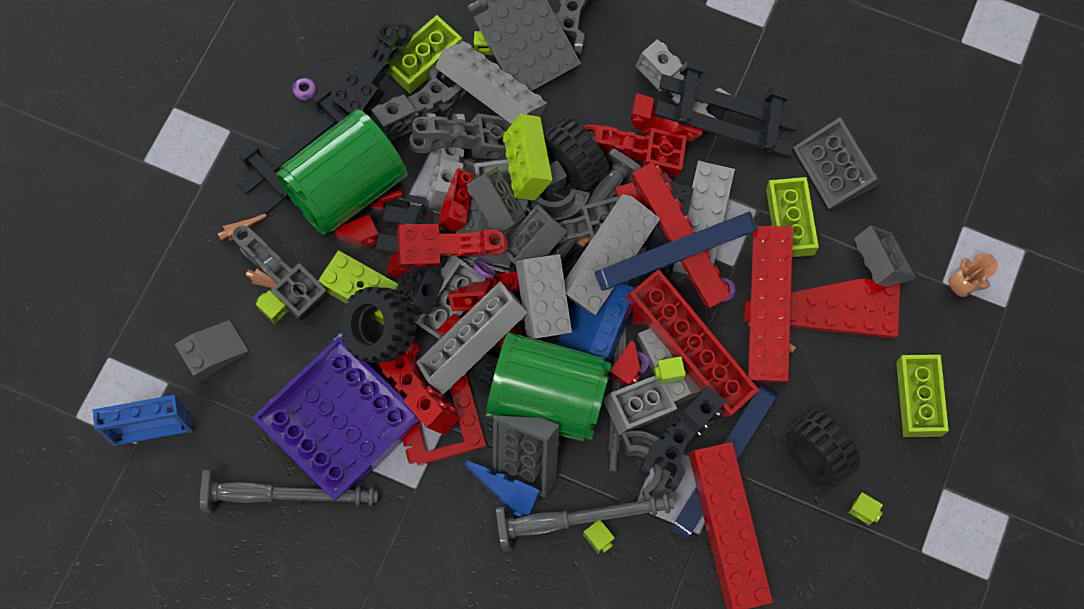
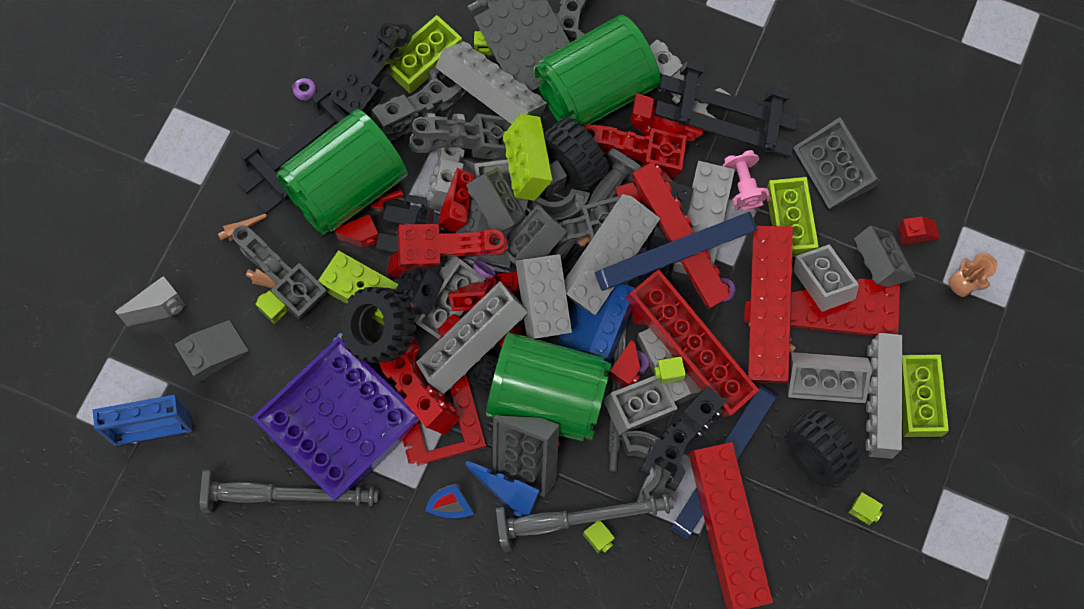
none -> light grey slope [115,276,185,326]
none -> shield [425,484,475,518]
none -> green container [534,15,661,127]
none -> bright pink piece [723,150,771,211]
none -> light grey slope [788,352,872,403]
none -> light grey brick [793,244,859,311]
none -> light grey brick [866,333,902,459]
none -> red slope [898,216,940,245]

